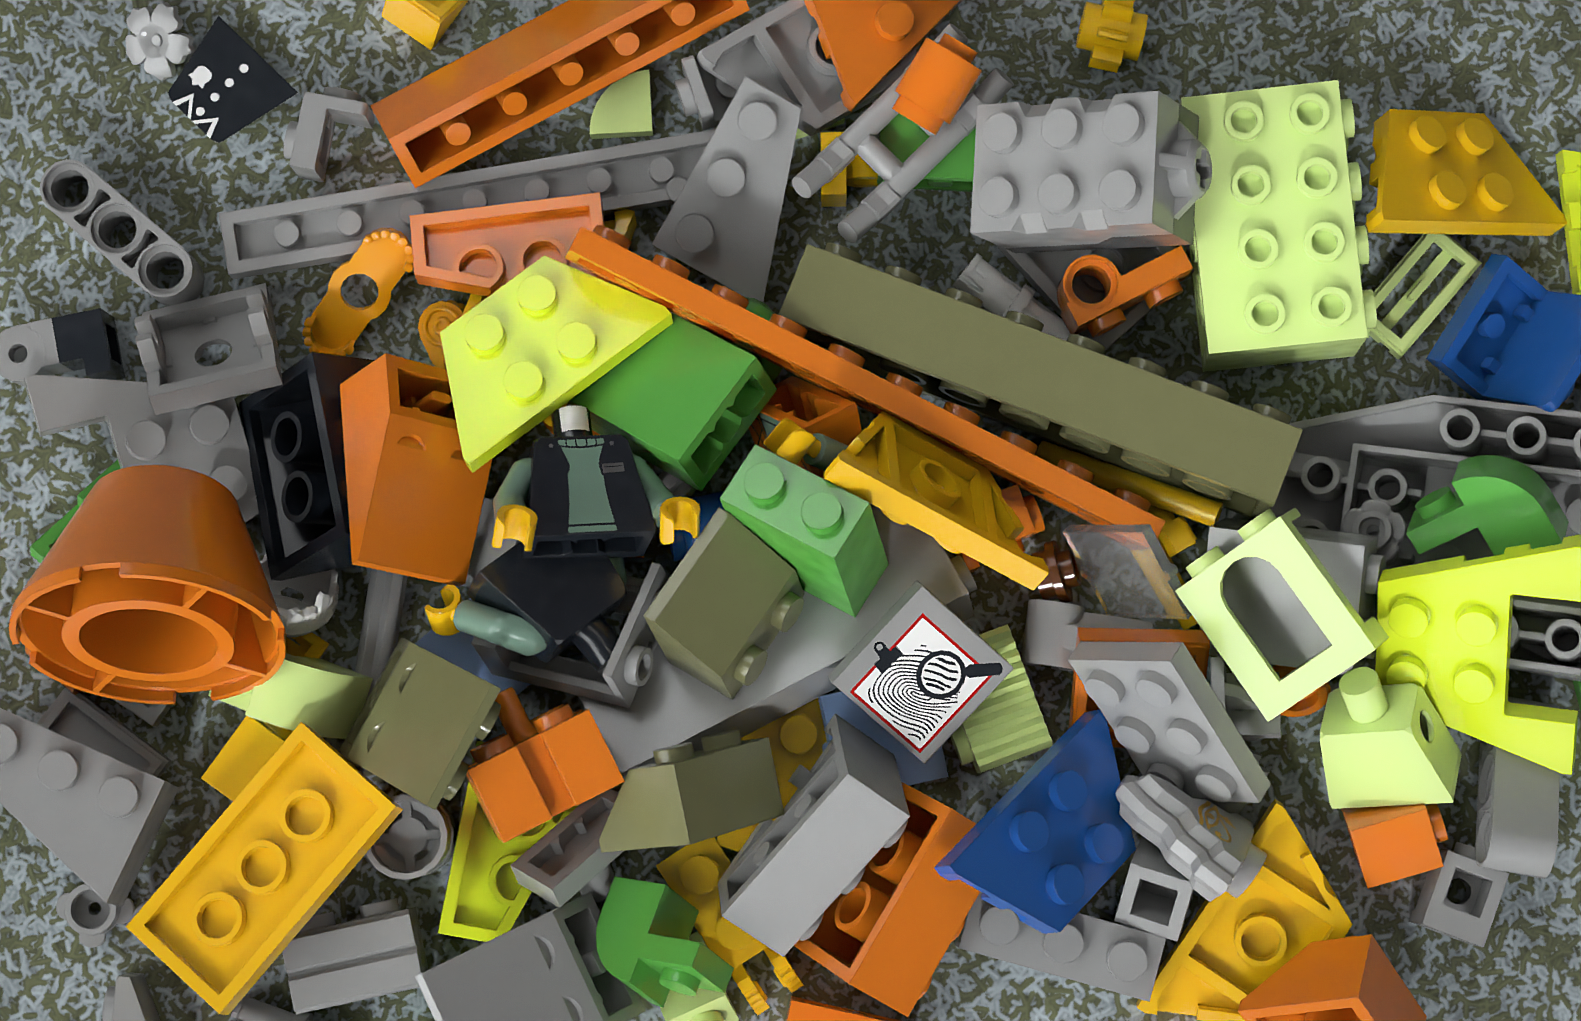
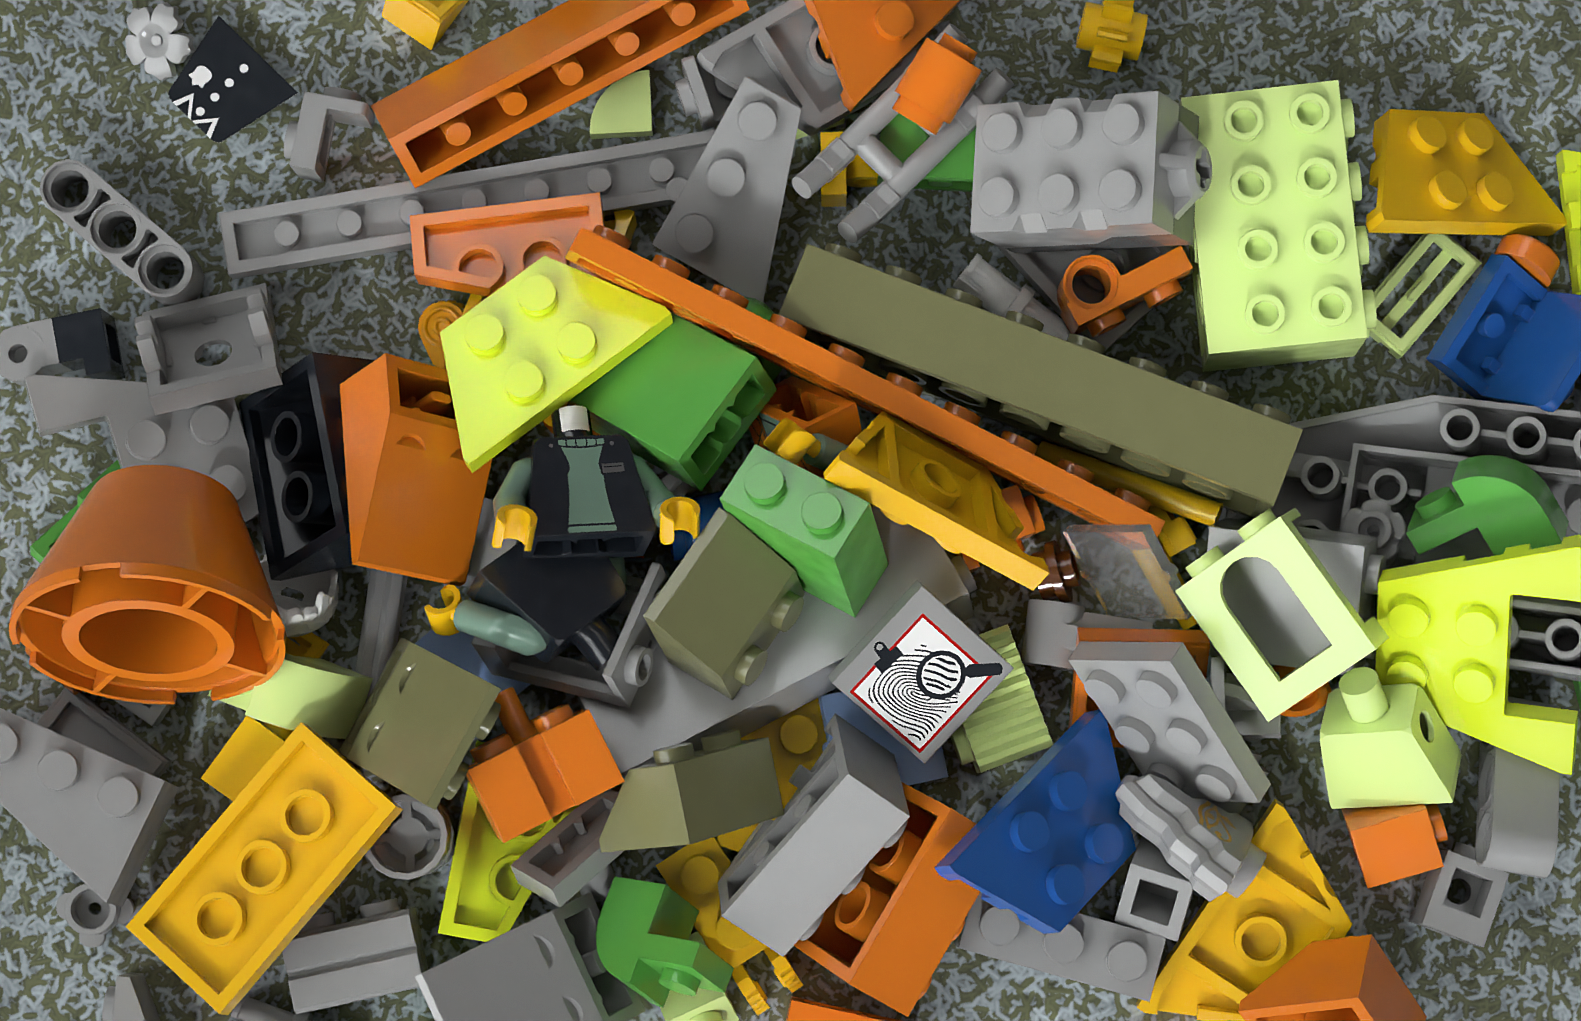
light orange piece [302,228,413,356] -> none
none -> orange tile [1494,234,1560,288]

